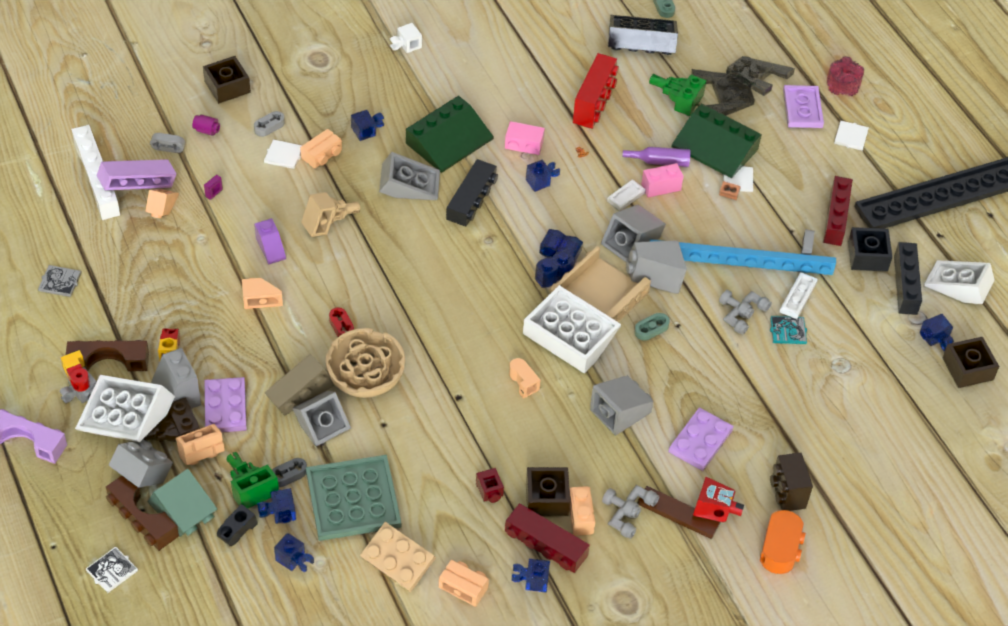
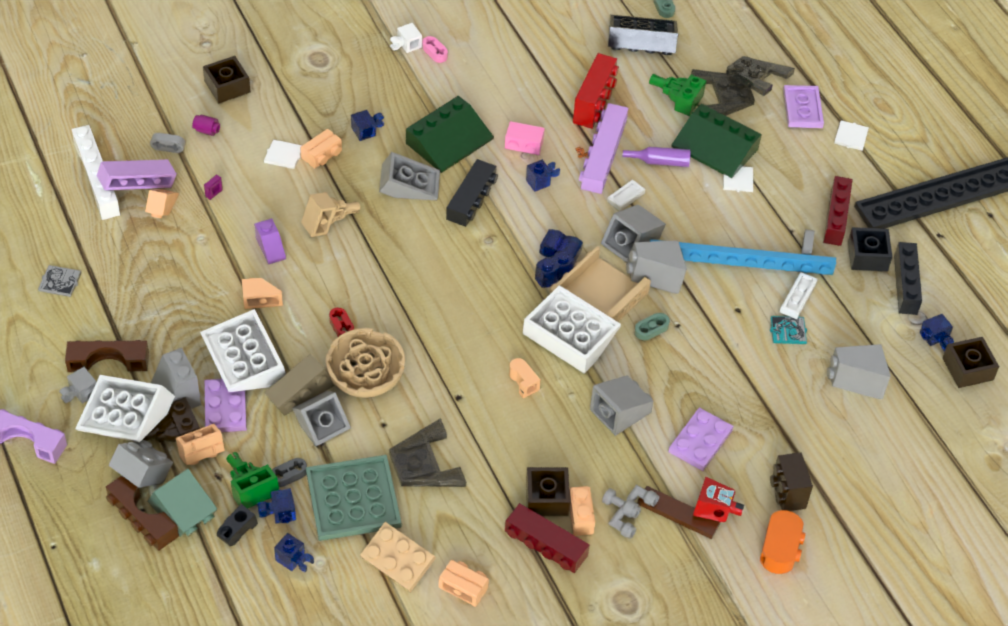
leg [61,350,90,392] -> none
piece [86,547,138,593] -> none
leg [158,328,180,362] -> none
light grey beam [254,111,285,137] -> none
dark red brick [476,468,504,503] -> none
clear blue brick [511,559,550,592] -> none
bright pink brick [641,163,684,198] -> none
nougat piece [719,181,741,200] -> none
light grey piece [719,290,772,335] -> none
clear pink brick [827,56,864,96] -> none
white slope [924,260,994,304] -> none
none -> white slope [200,309,286,392]
none -> clear smoke wing [389,418,467,487]
none -> bright pink beam [423,36,448,63]
none -> lavender brick [579,103,629,194]
none -> light grey slope [827,344,891,399]

